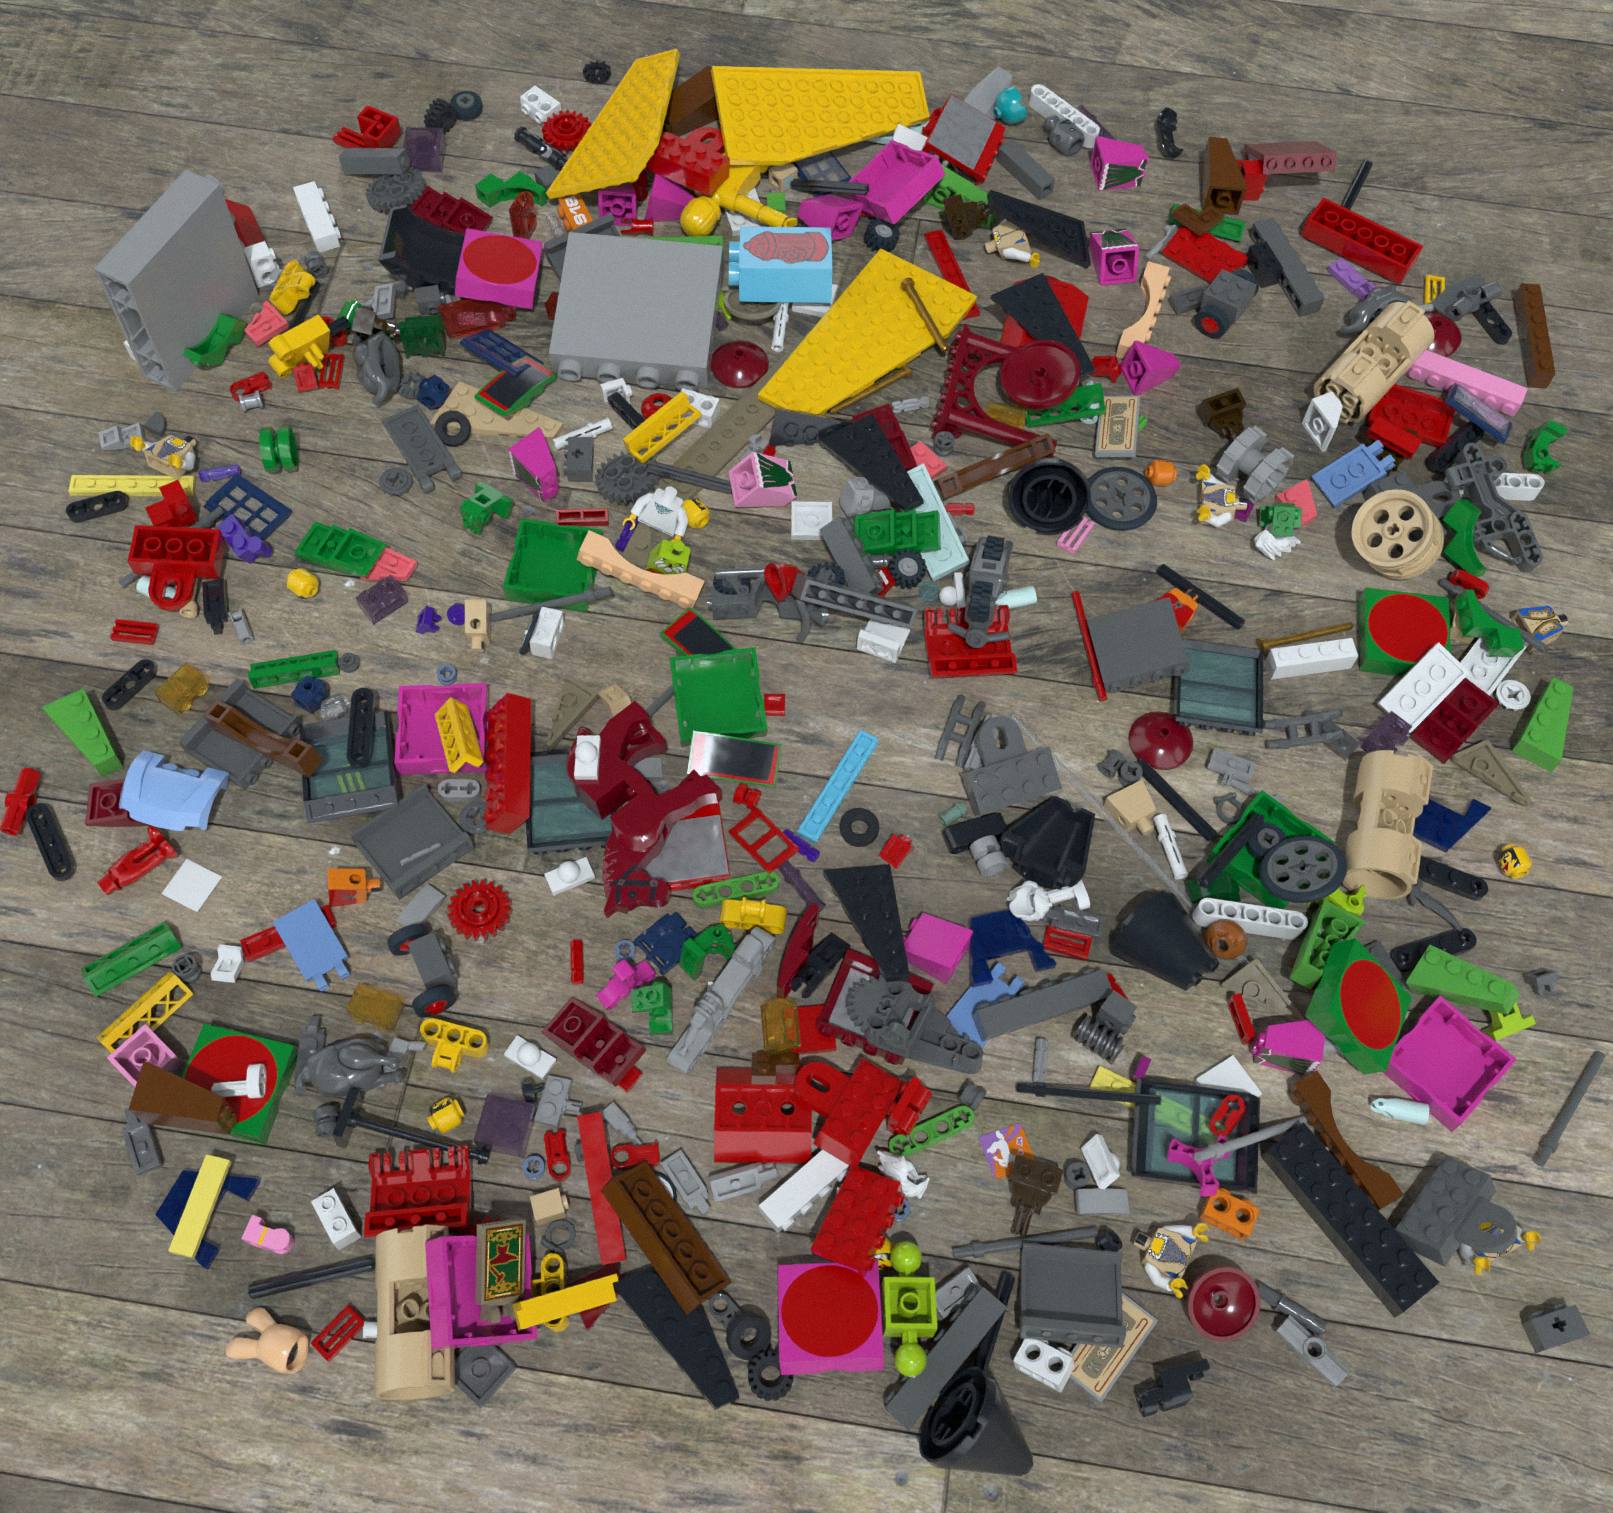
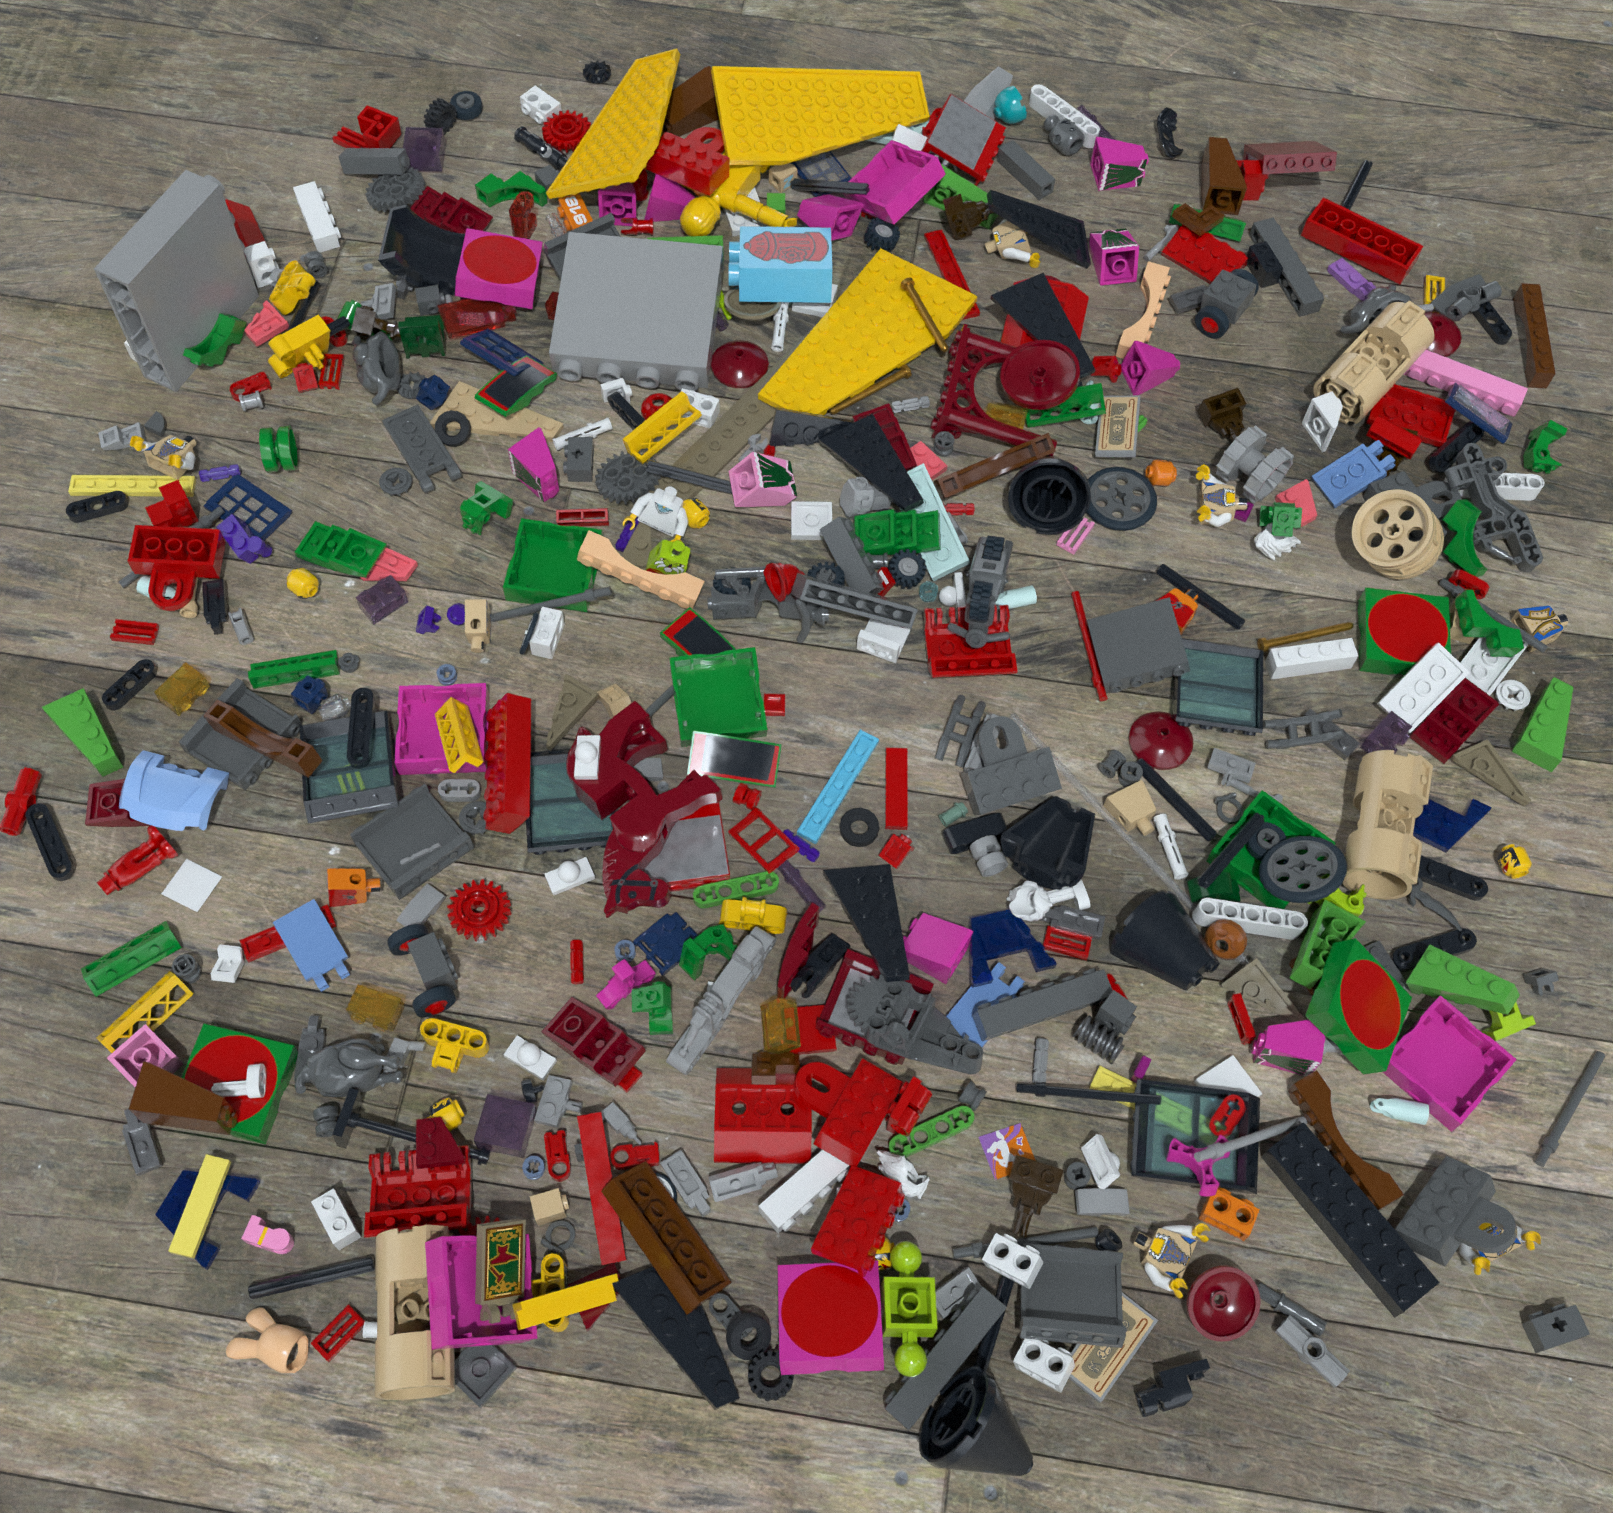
none -> dark red wing [416,1117,465,1169]
none -> red tile [885,747,908,830]
none -> white brick [982,1233,1043,1290]

